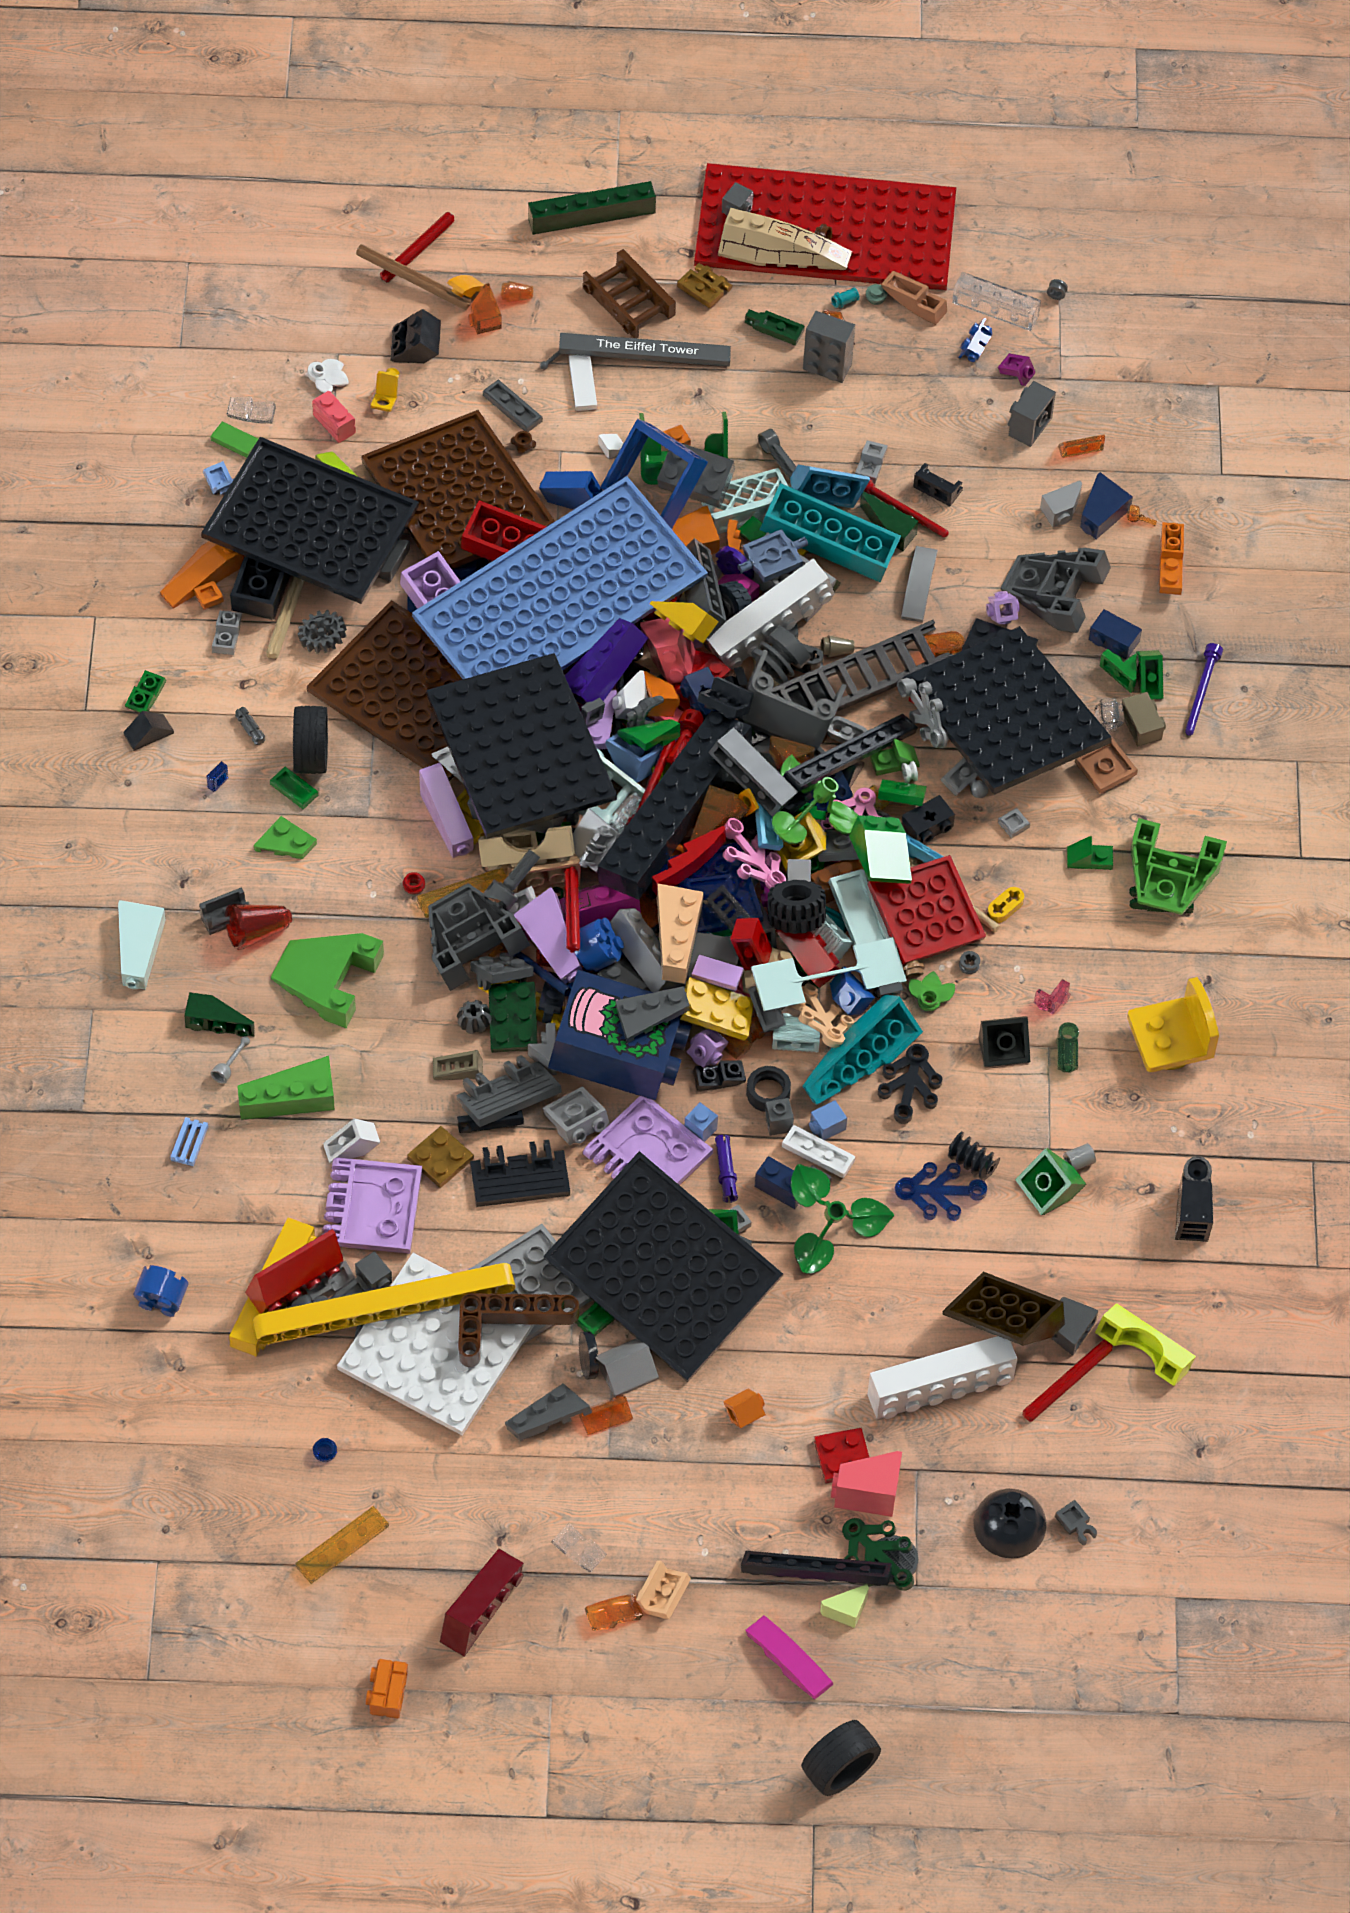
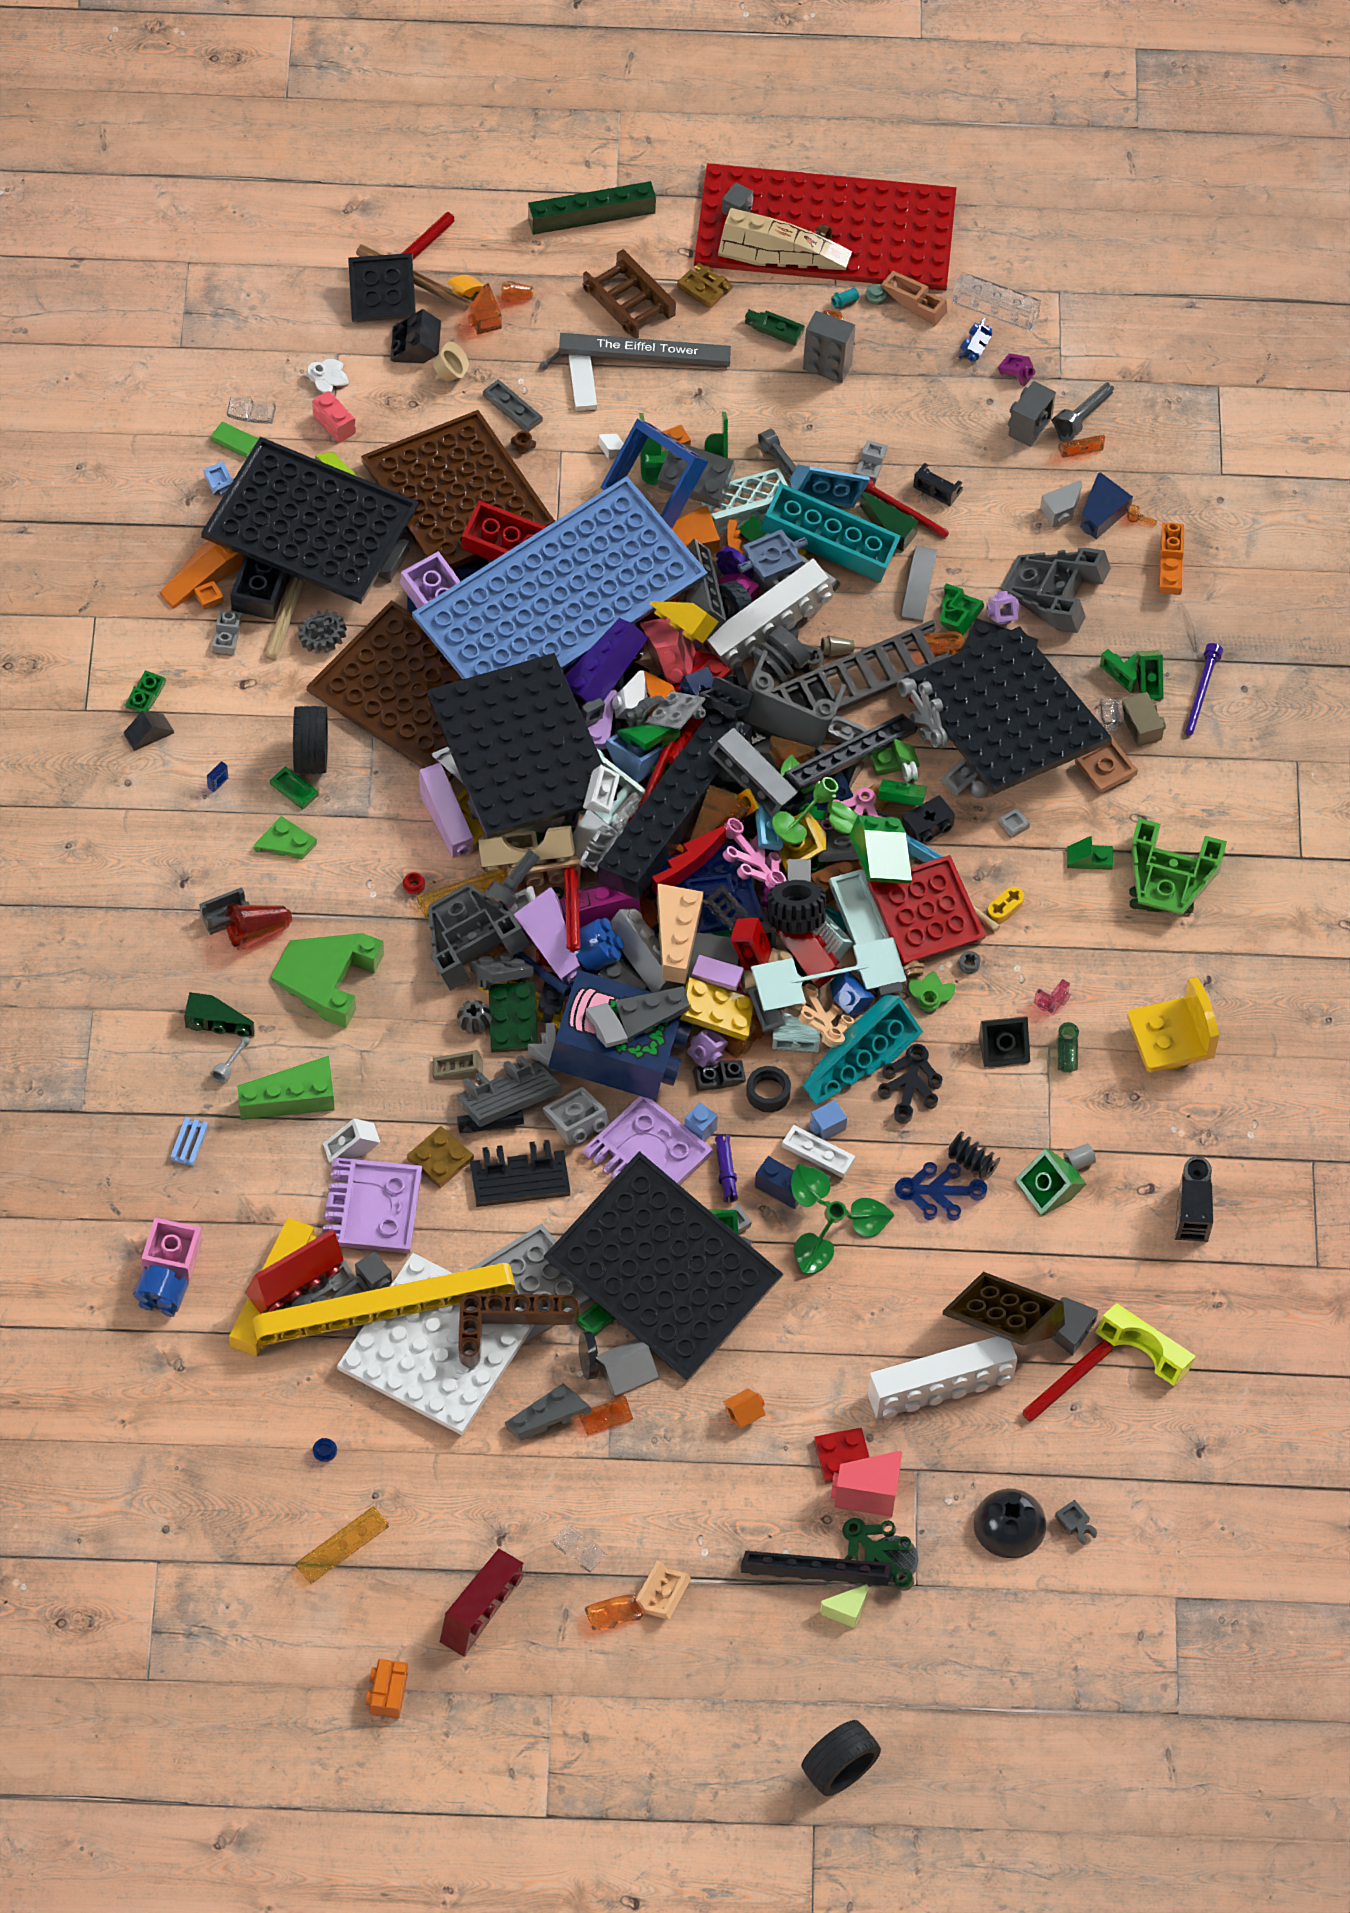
light aqua slope [118,900,166,990] -> none
dark grey axle [235,707,265,745] -> none
yellow bracket [370,368,400,412] -> none
blue slope [539,471,603,510] -> none
dark pink slope [746,1615,833,1700] -> none
dark grey brick [765,1098,794,1136] -> none
dark grey bush [1047,279,1068,300] -> none
dark blue brick [1088,609,1142,660] -> none
none -> bright pink brick [141,1218,202,1282]
none -> black plate [348,253,416,322]
none -> tan piece [433,342,469,382]
none -> white slope [583,765,620,814]
none -> light grey slope [586,1003,628,1048]
none -> light grey hinge [646,691,706,729]
none -> green slope [940,583,985,638]
none -> dark grey piece [1051,382,1114,443]

